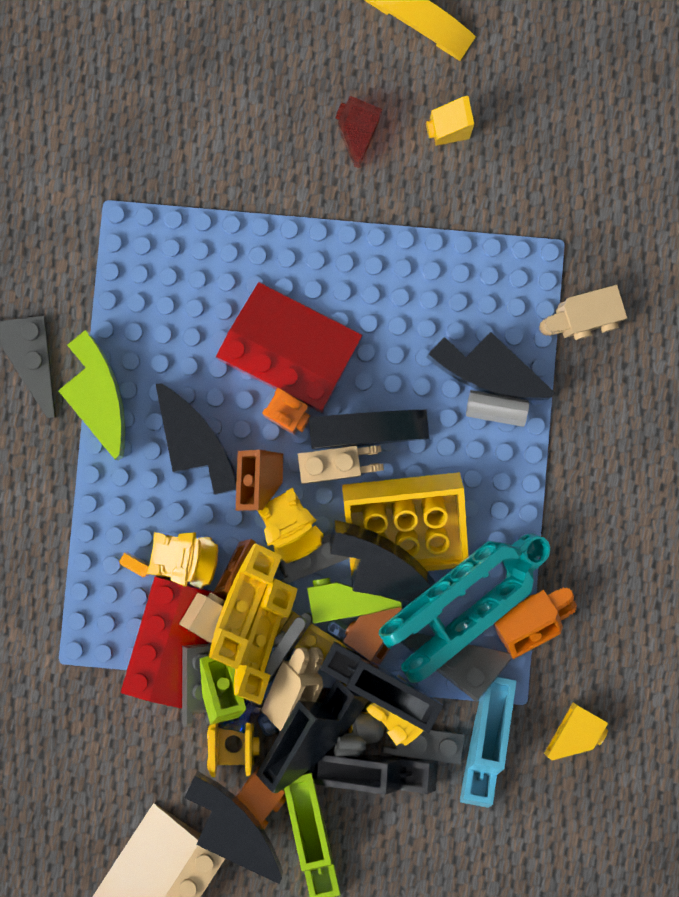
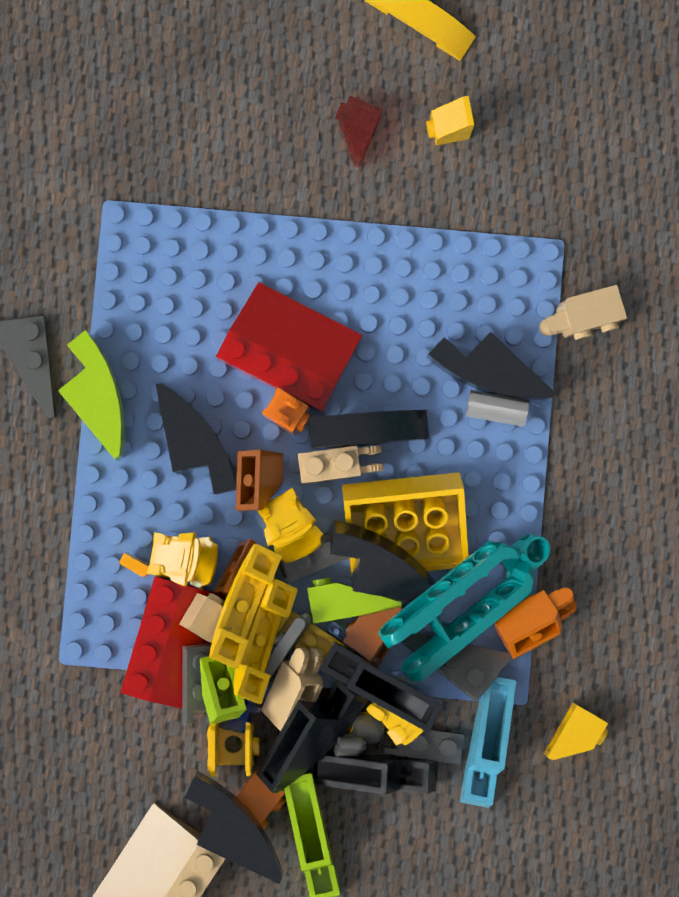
medium blue rock [258,713,279,736] -> none

